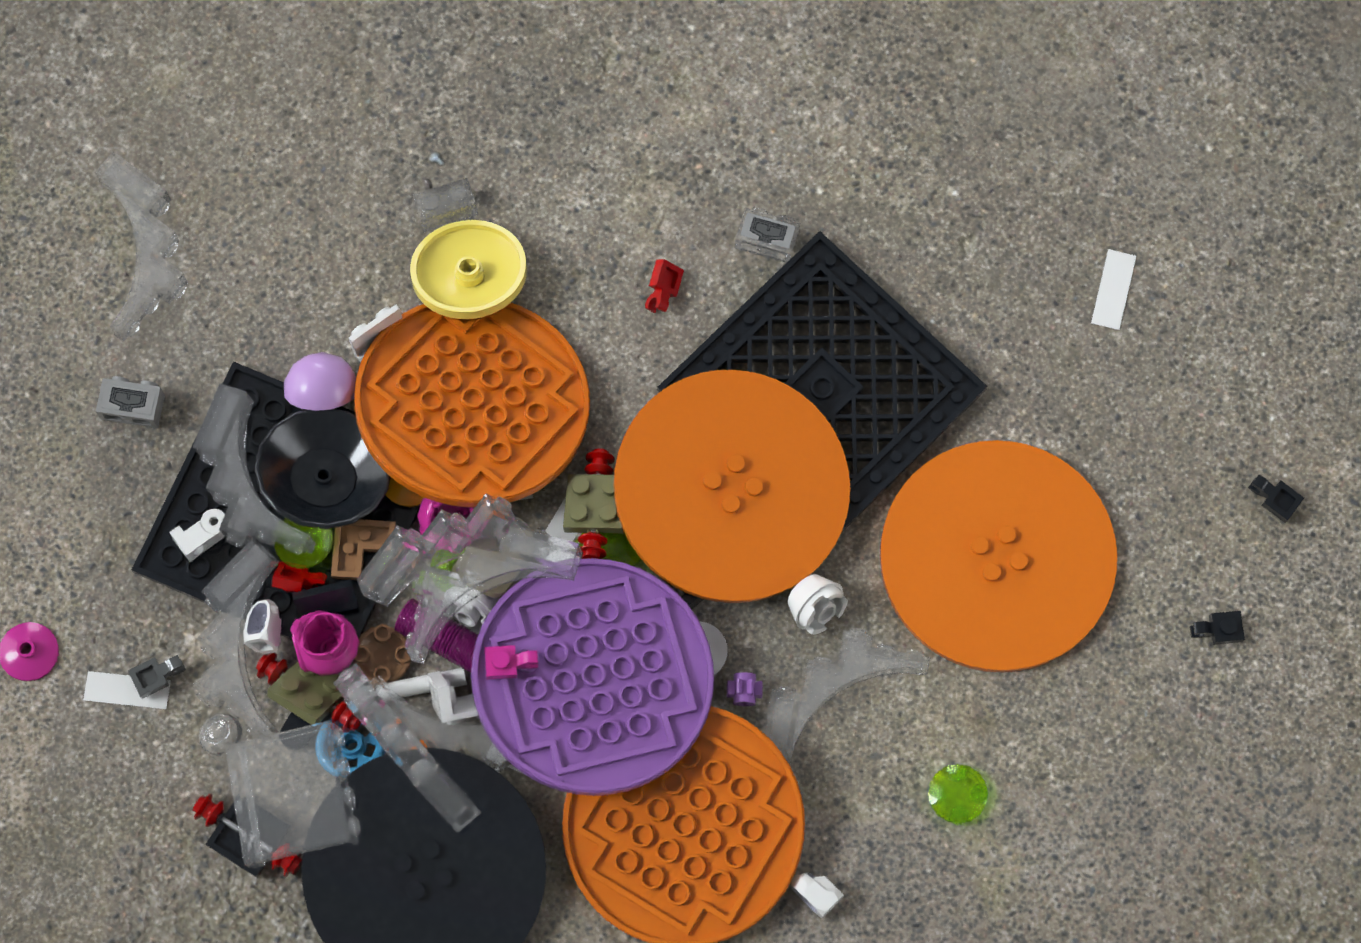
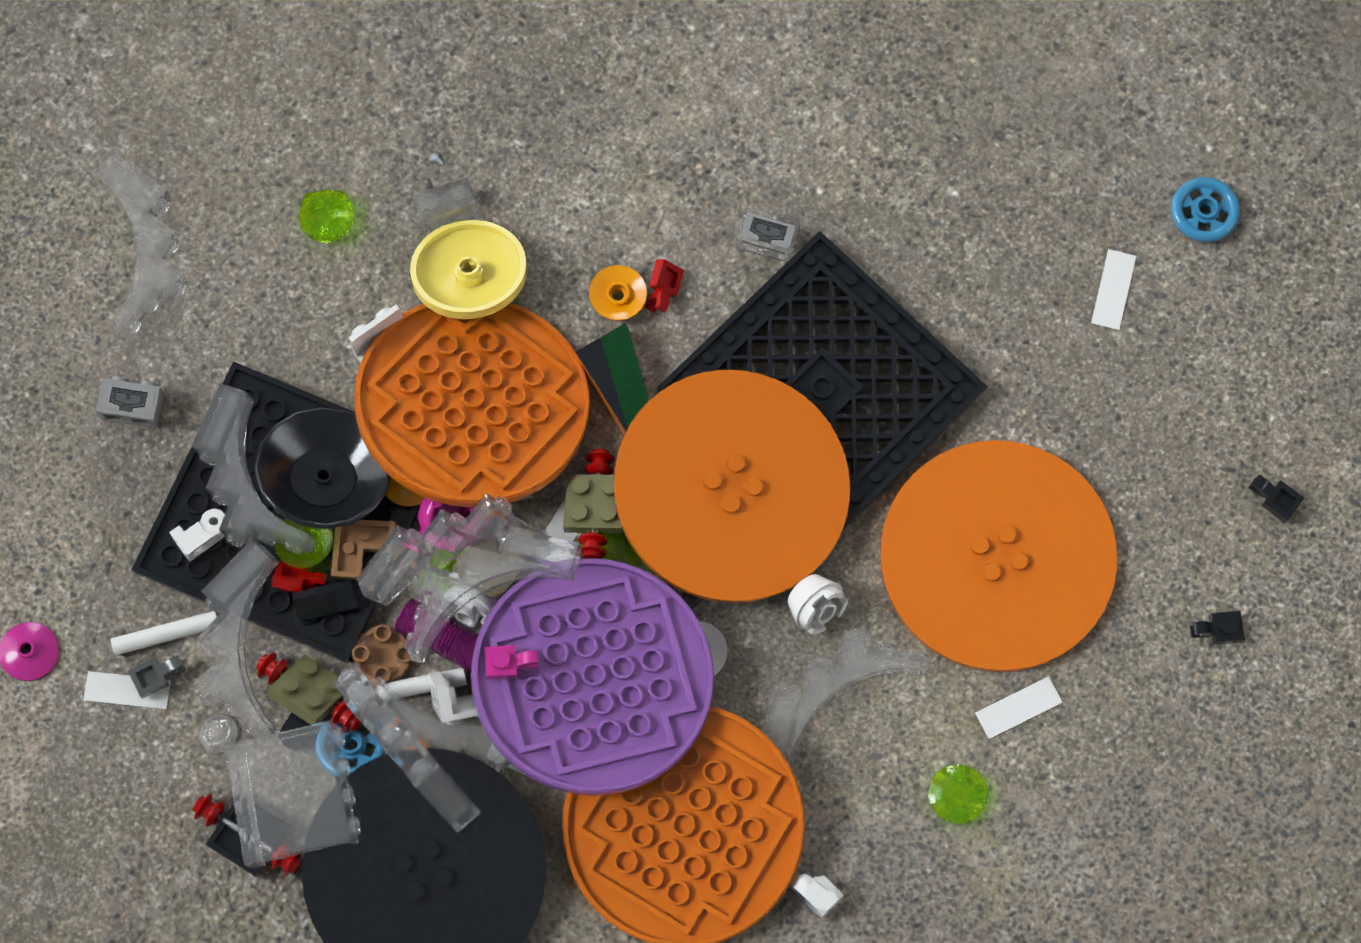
white rock [243,599,282,654] -> none
lavender cylinder [284,352,356,411] -> none
dark pink helmet [290,610,359,676] -> none
medium lavender gear [727,672,763,706] -> none
none -> white piece [111,610,220,656]
none -> clear neon green dish [298,189,355,243]
none -> slope [575,323,649,435]
none -> light orange dish [589,265,647,321]
none -> white sticker [975,676,1063,739]
none -> dark azure plate [1171,177,1240,242]

